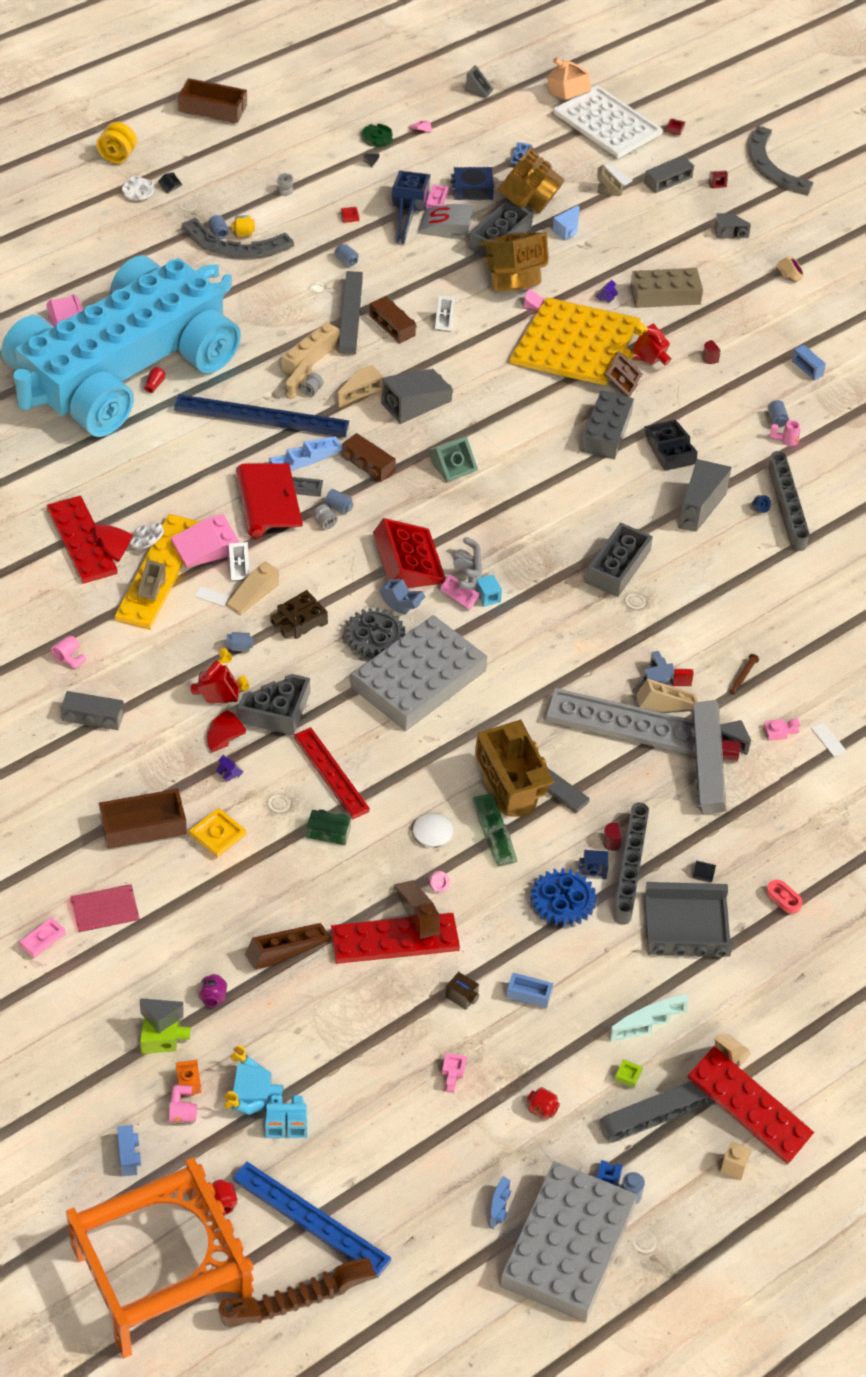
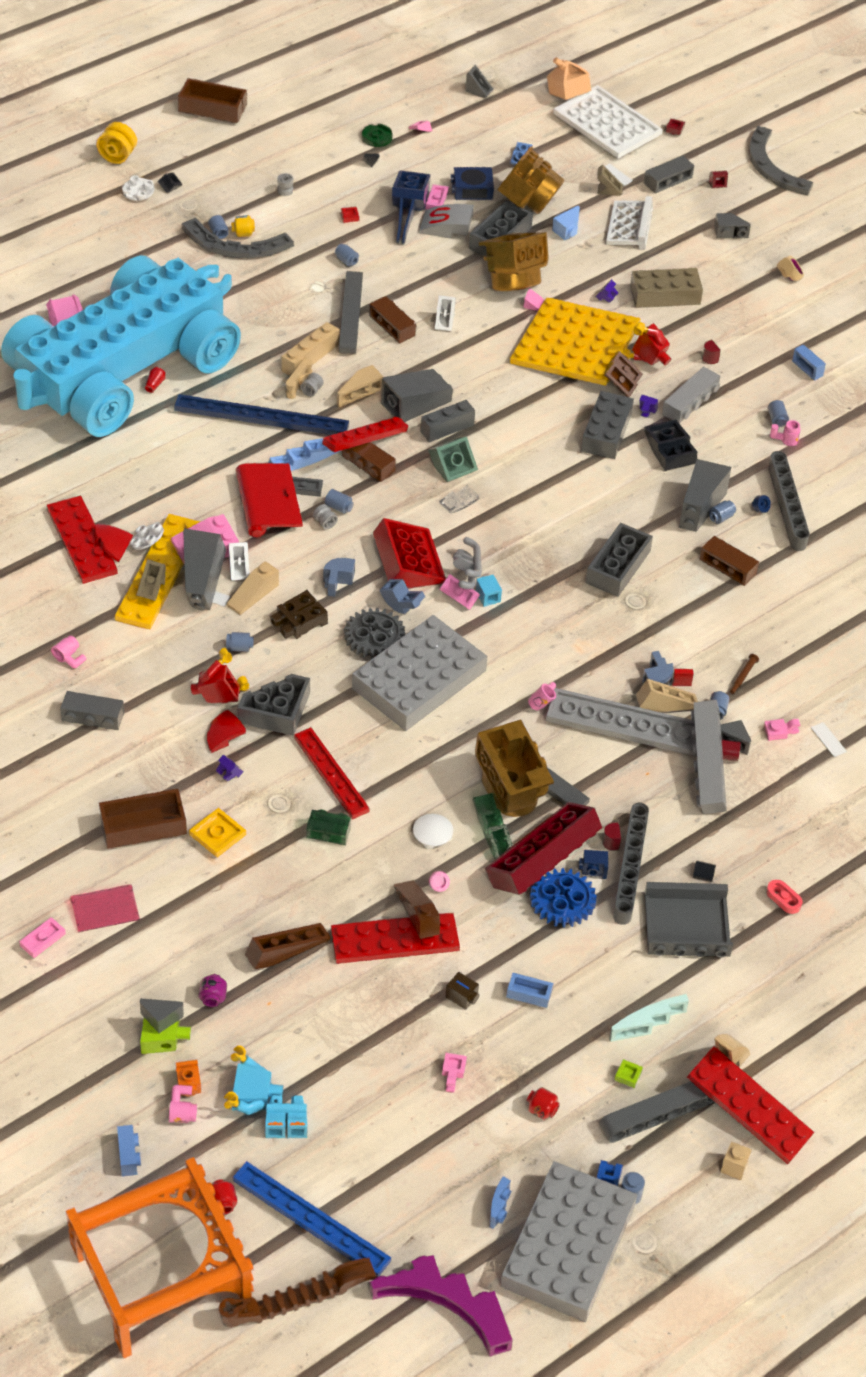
none -> dark grey slope [183,528,226,611]
none -> red plate [322,417,409,452]
none -> sand blue brick [323,558,355,597]
none -> magenta arch [370,1255,513,1357]
none -> dark grey brick [421,400,475,443]
none -> clear slope [439,485,479,514]
none -> dark red brick [485,802,603,895]
none -> bright pink piece [528,682,556,711]
none -> white fence [606,196,653,250]
none -> dark purple tile [639,395,658,418]
none -> light grey brick [662,366,720,423]
none -> reddish brown brick [700,536,759,586]
none -> sand blue brick [709,500,736,524]
none -> sand blue brick [710,691,729,720]

